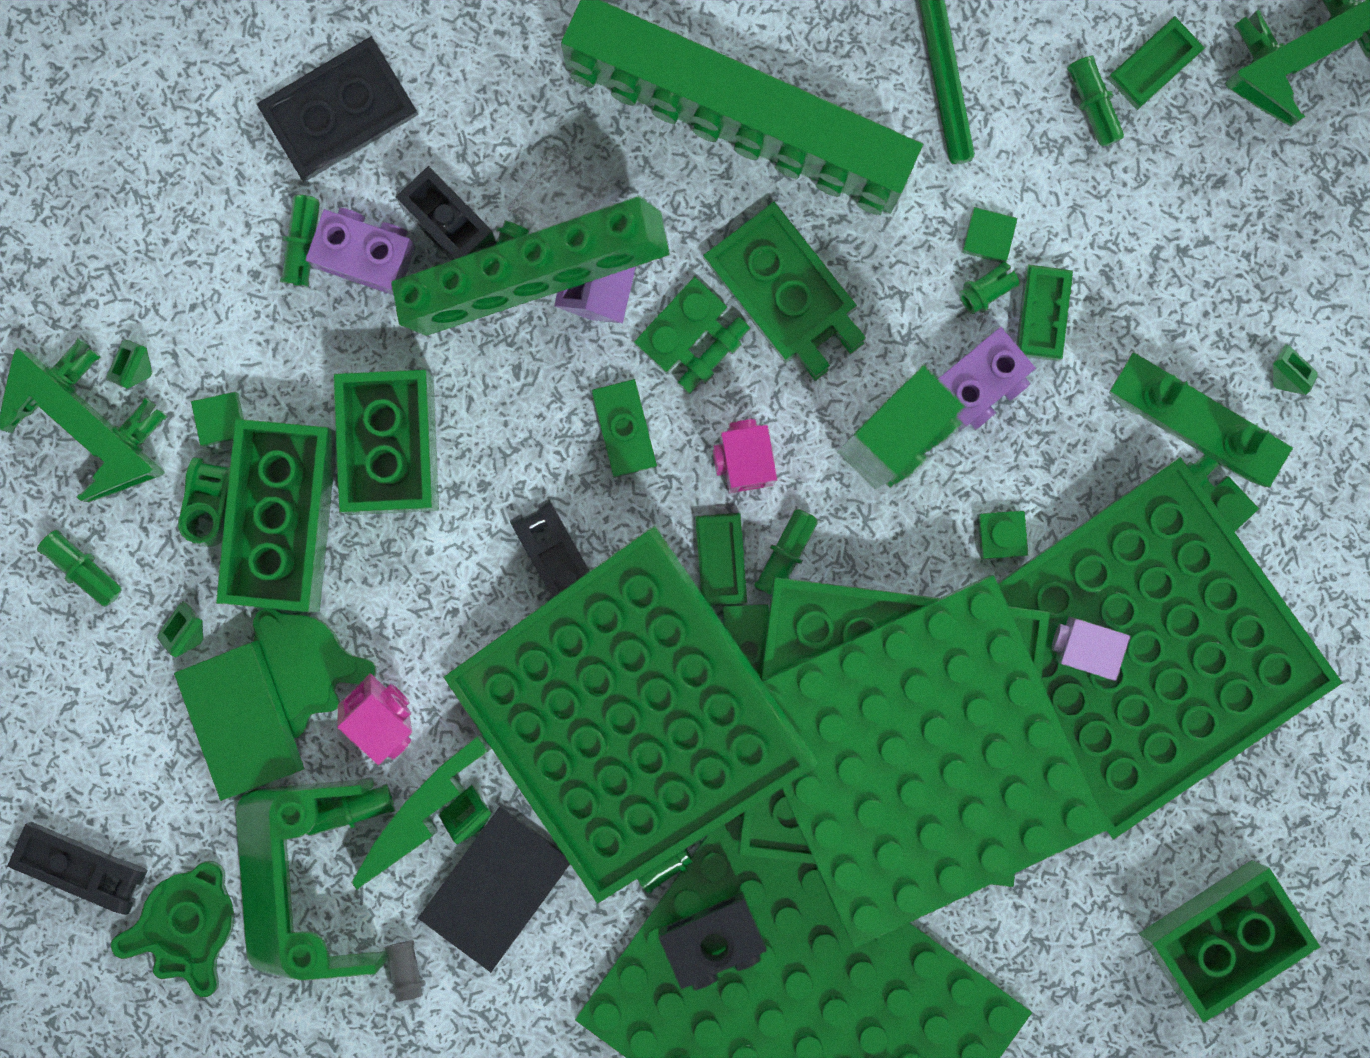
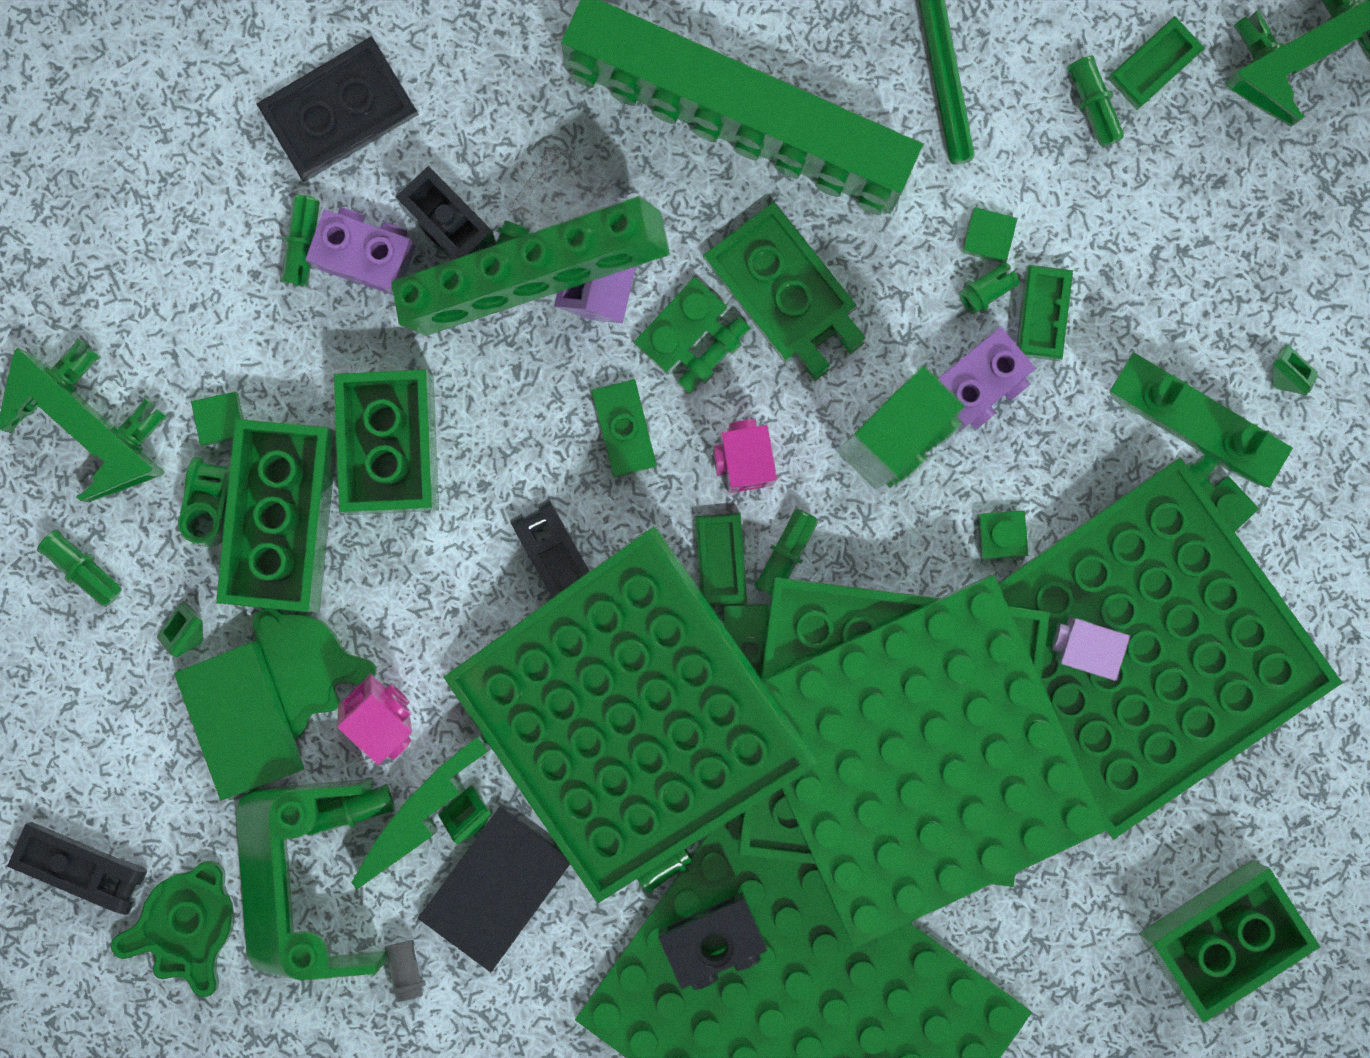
green slope [106,339,153,389] -> none

